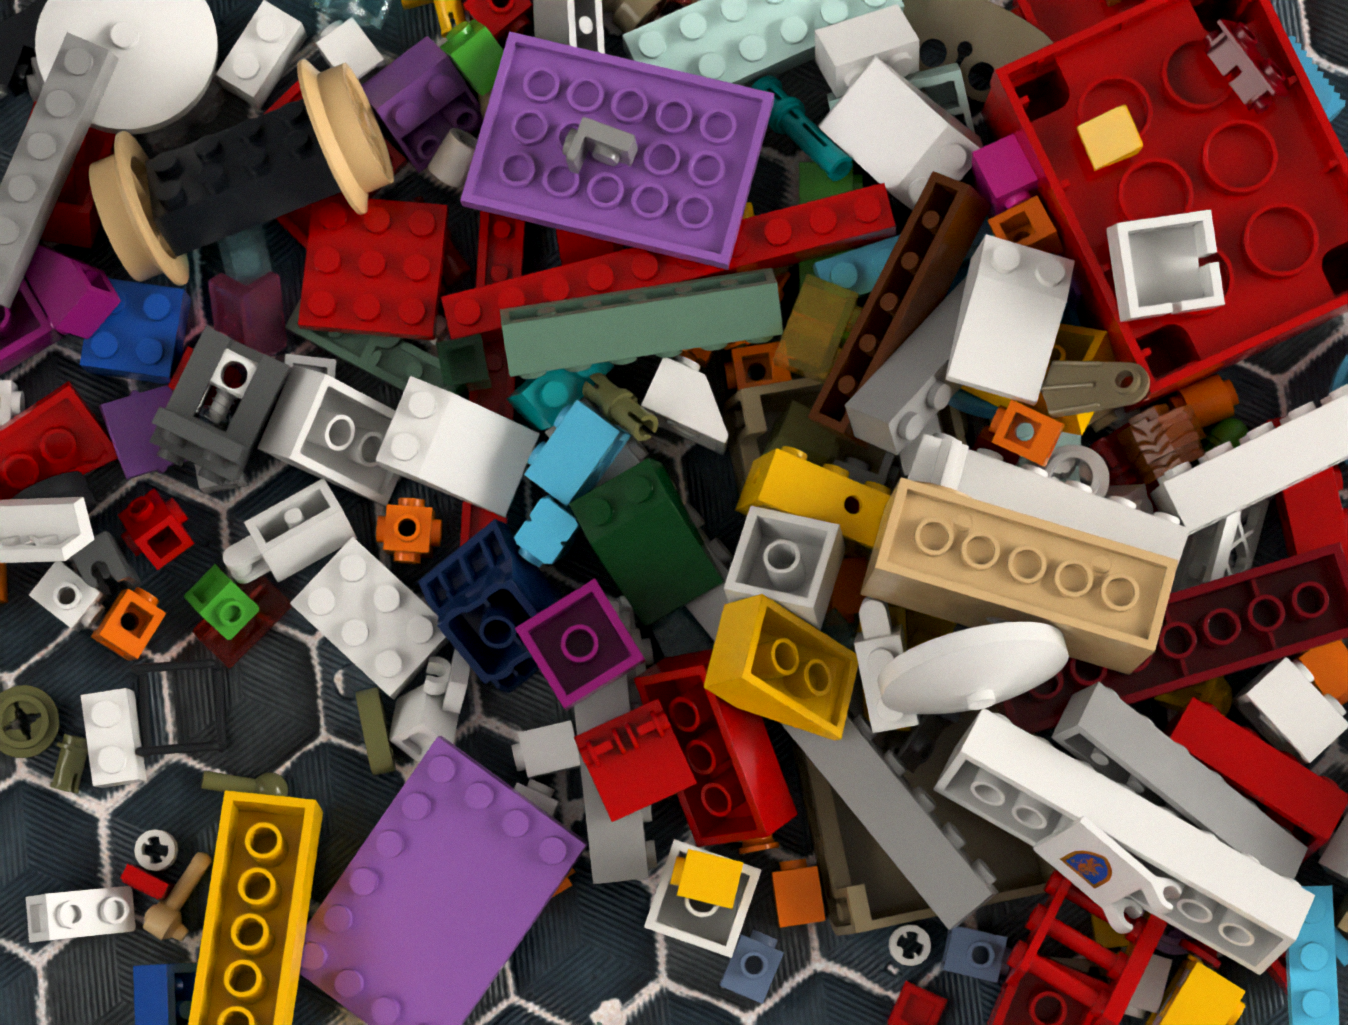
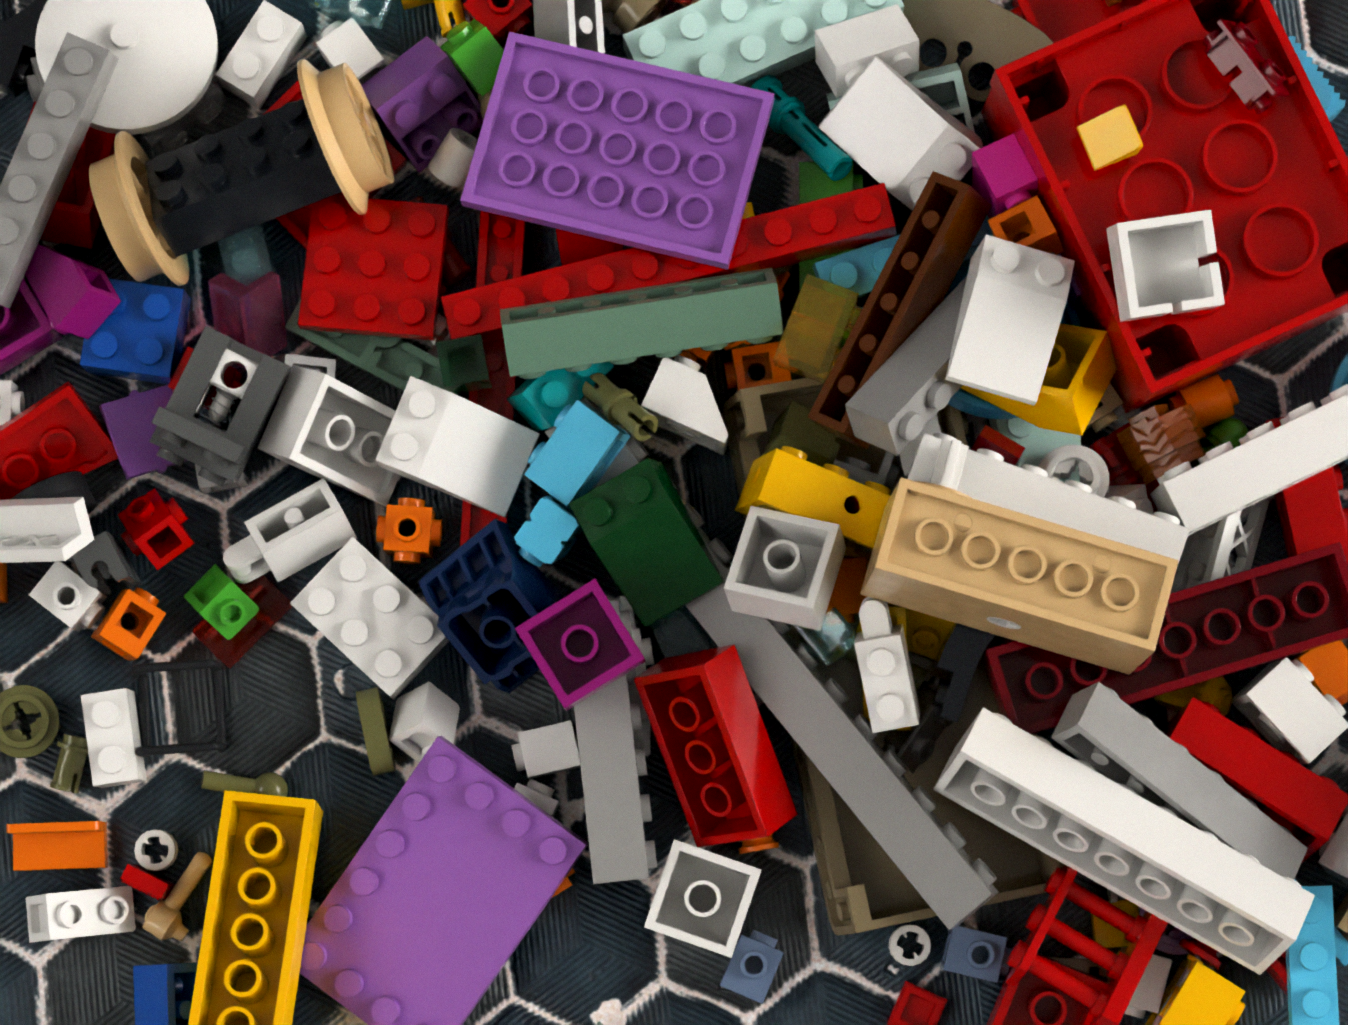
white tile [423,649,470,714] -> none
light grey bracket [562,116,638,174] -> none
red hinge [573,699,697,822] -> none
yellow brick [670,849,744,909] -> none
yellow slope [703,594,858,741] -> none
orange brick [771,858,826,928] -> none
white dish [877,622,1069,714] -> none
orange brick [989,400,1065,467] -> none
white flag [1033,816,1182,934] -> none
dark tan piece [1040,360,1150,418] -> none
none -> orange panel [6,821,108,871]

